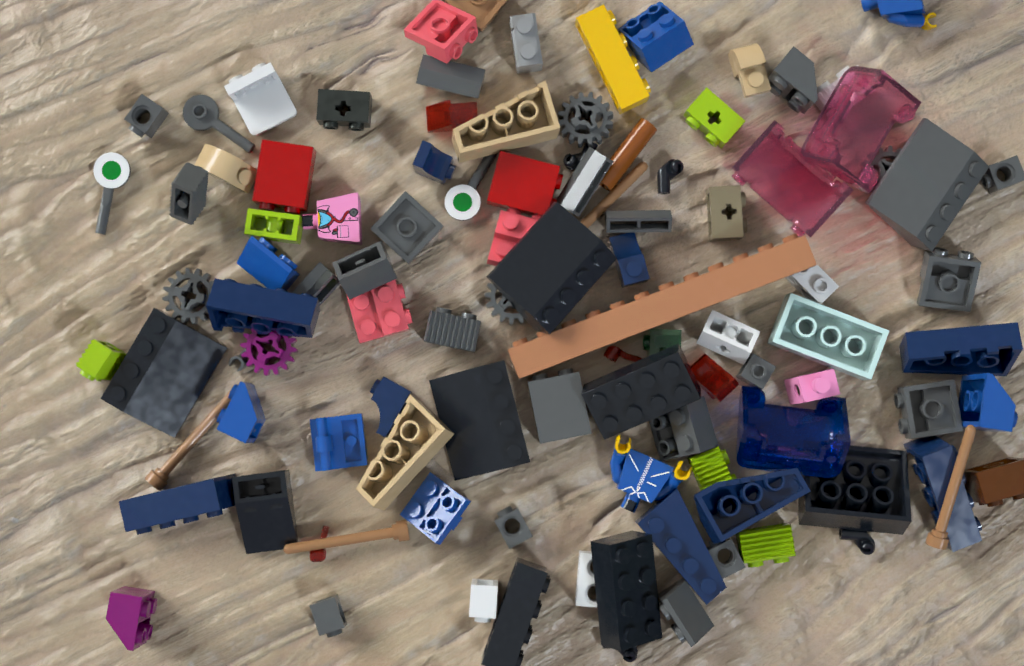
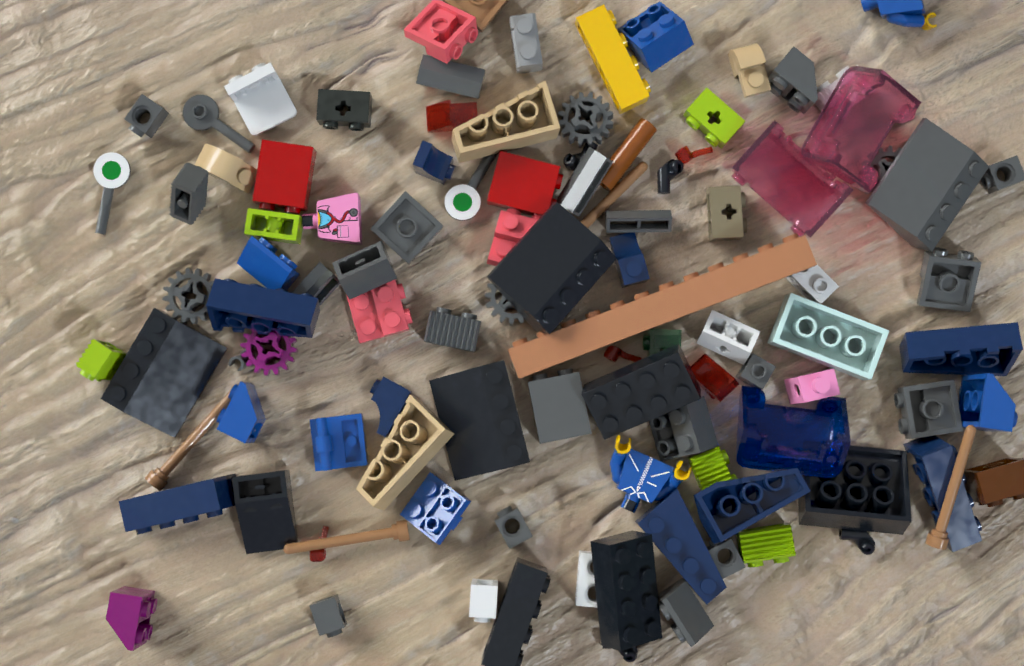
none -> clear red hand [675,146,713,164]

